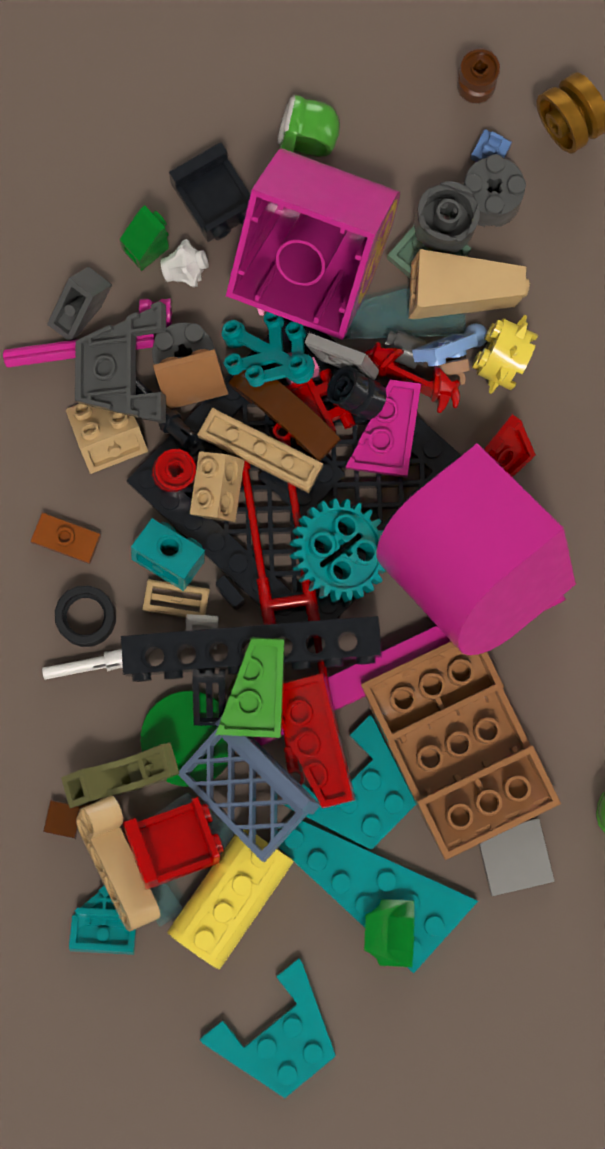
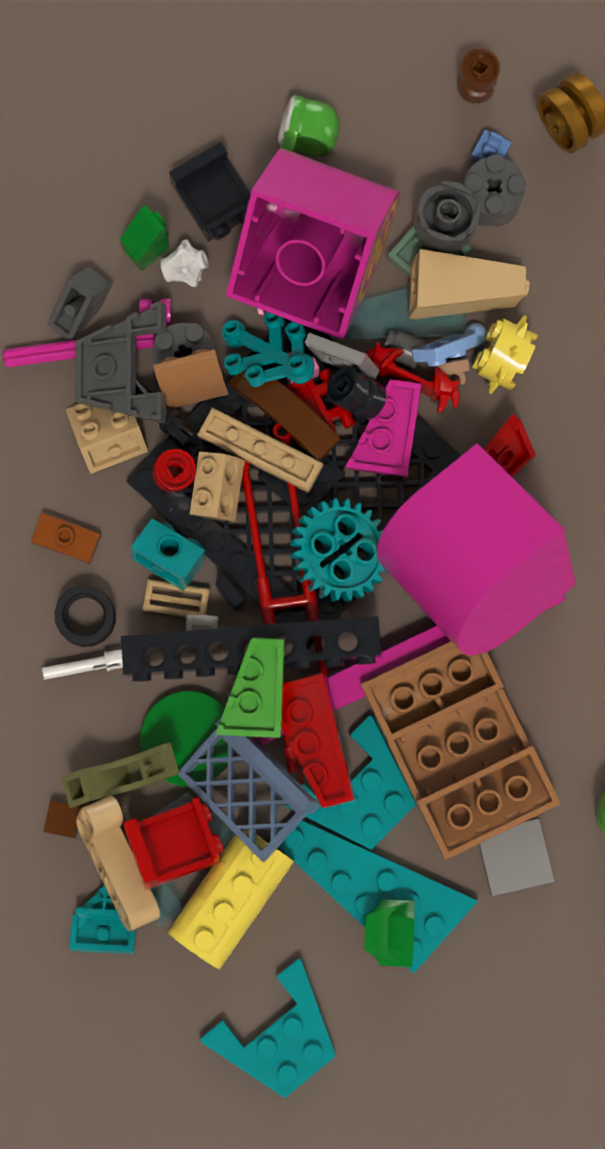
black tile [192,669,226,726] -> none

